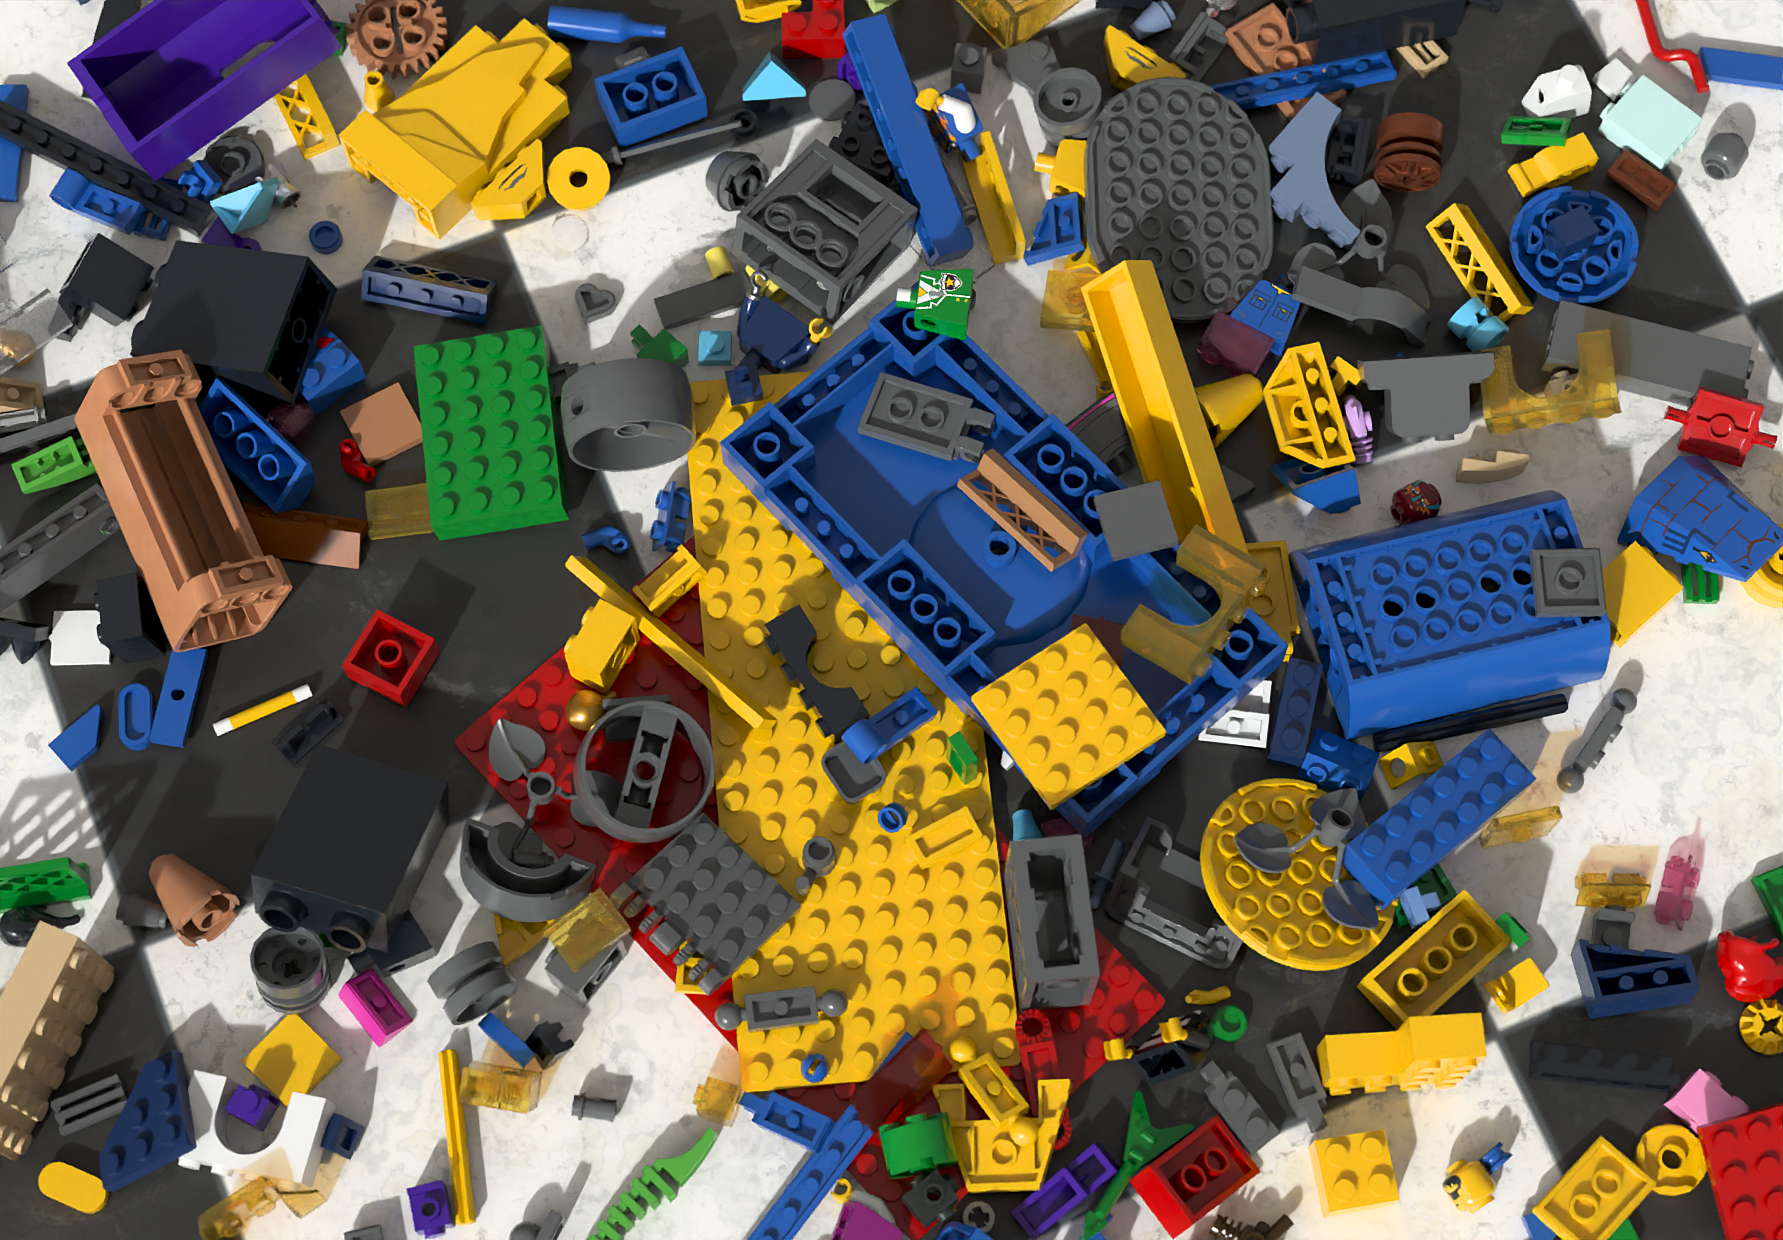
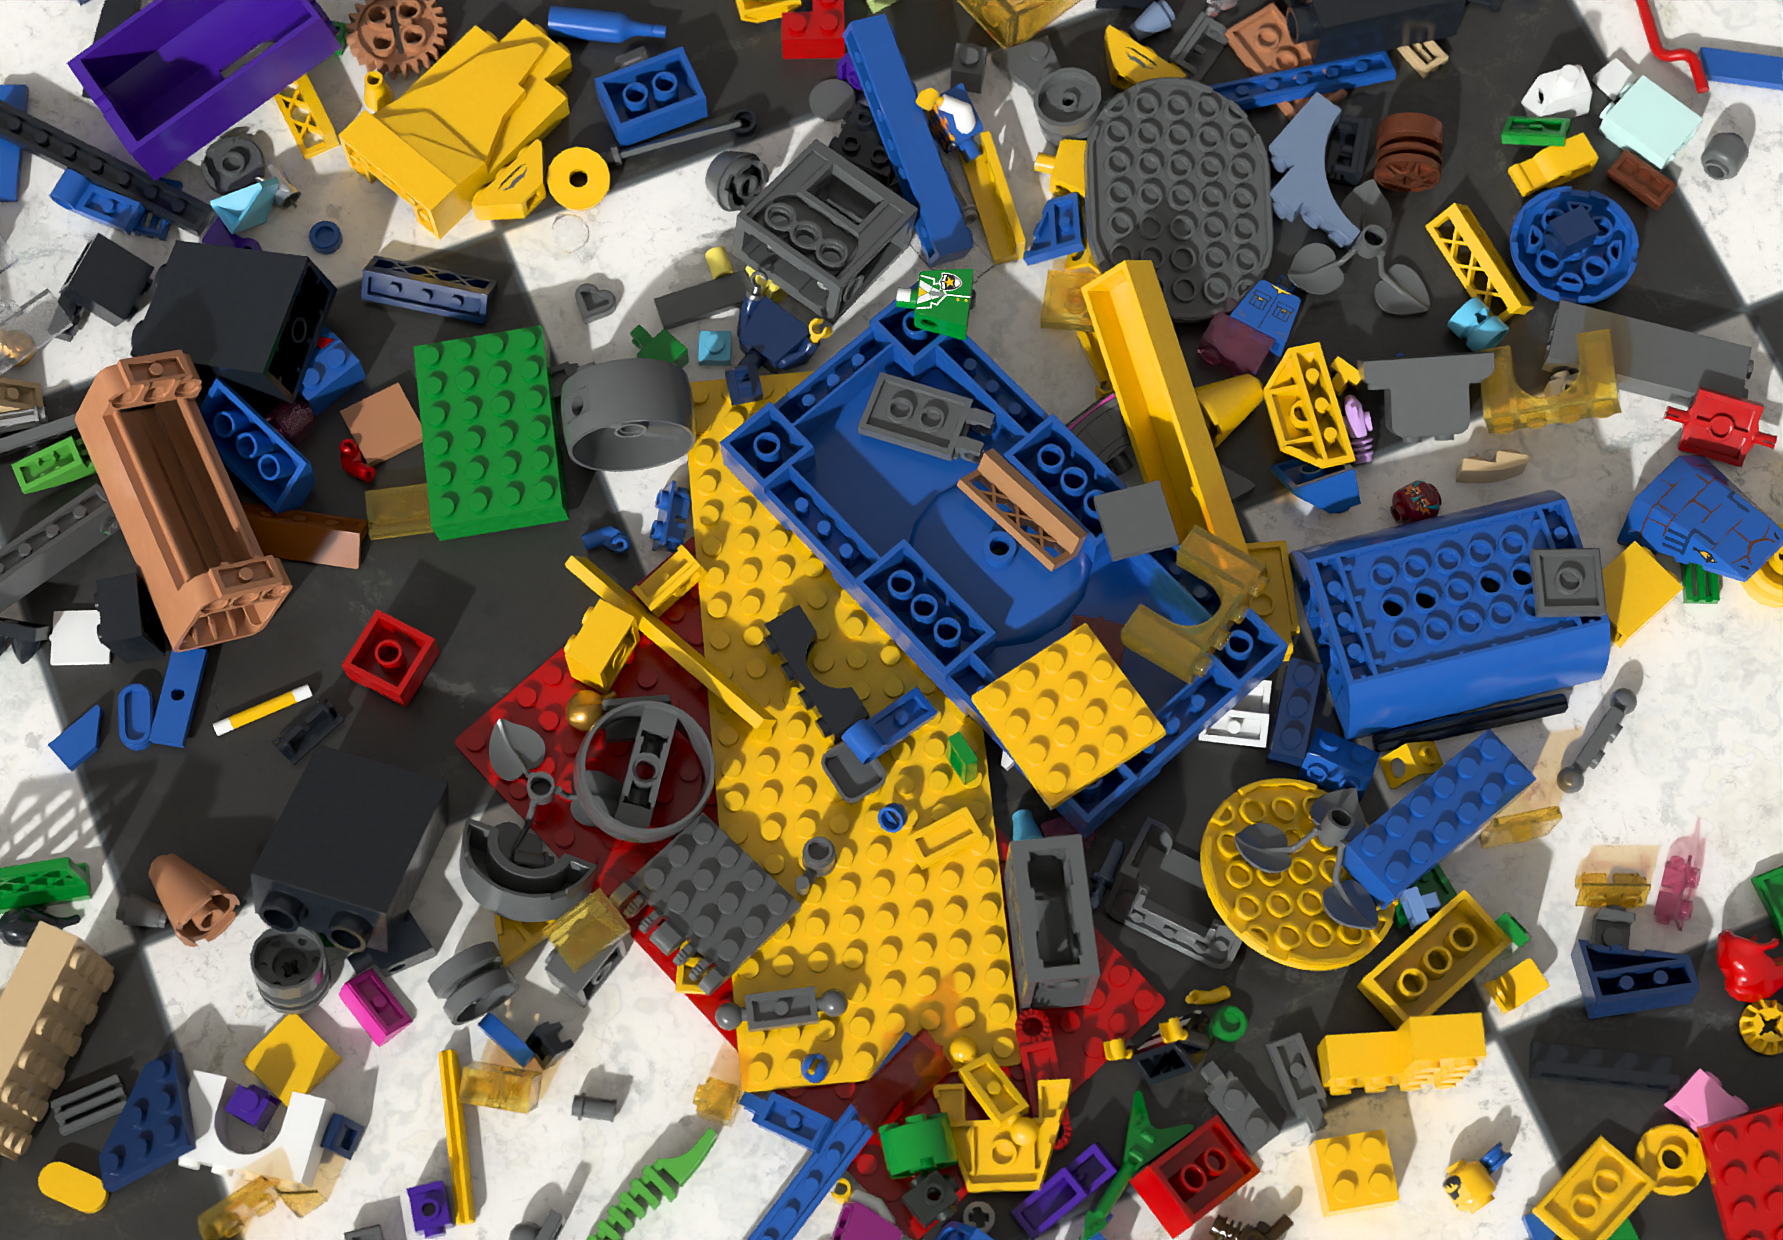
blue tile [178,160,223,205] -> none
medium azure slope [742,51,806,101] -> none
dark grey piece [1291,266,1432,348] -> none

